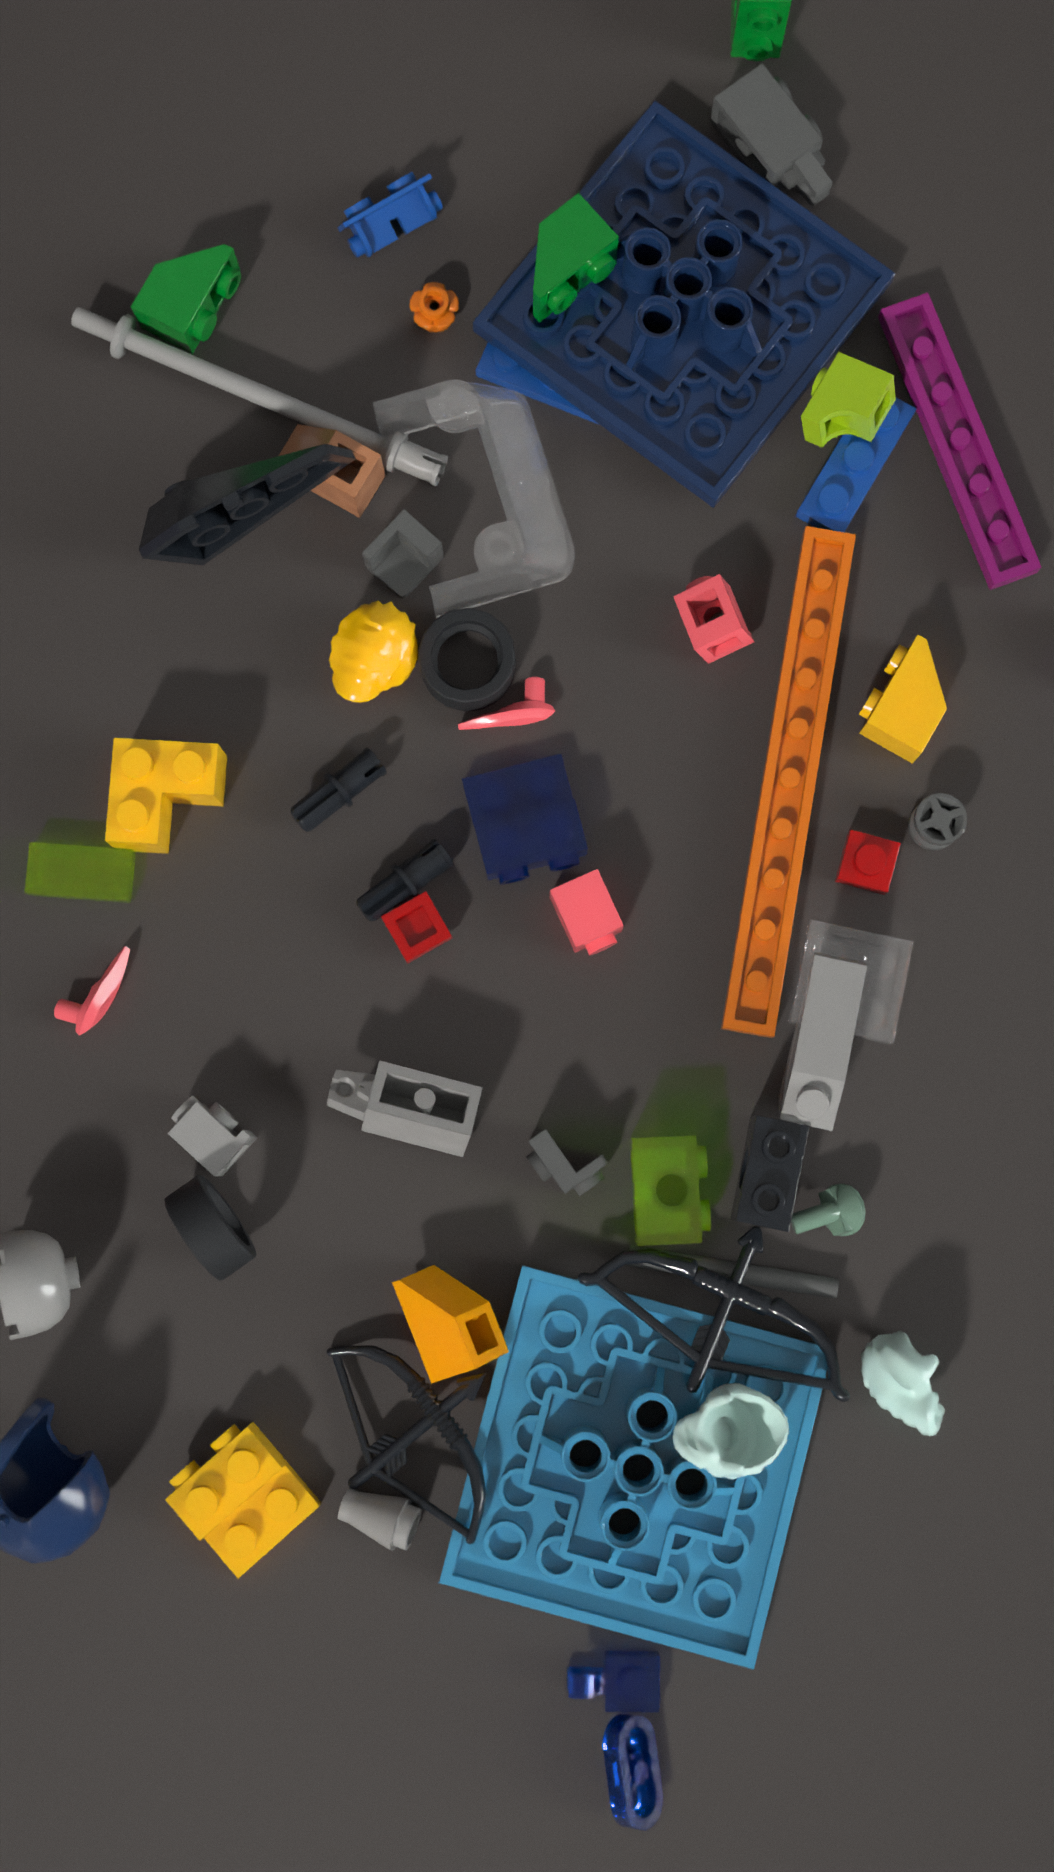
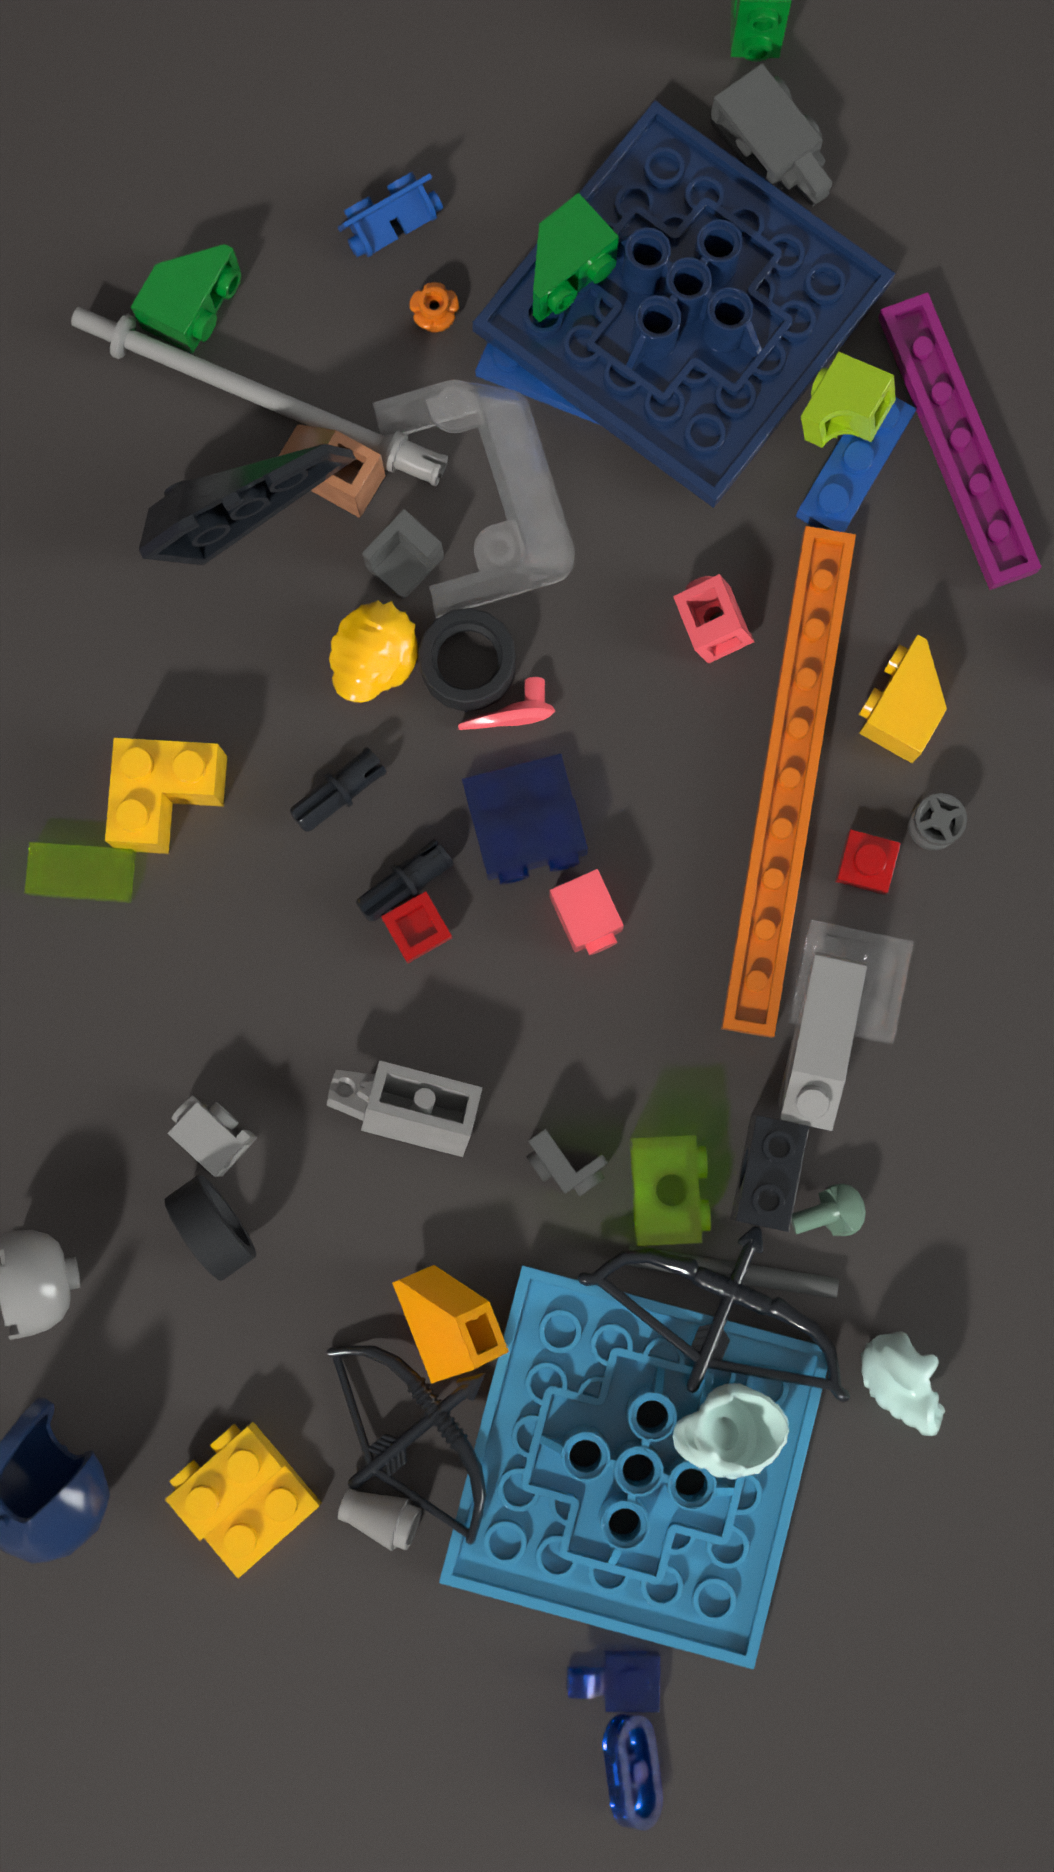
coral bar [54,946,130,1035] -> none

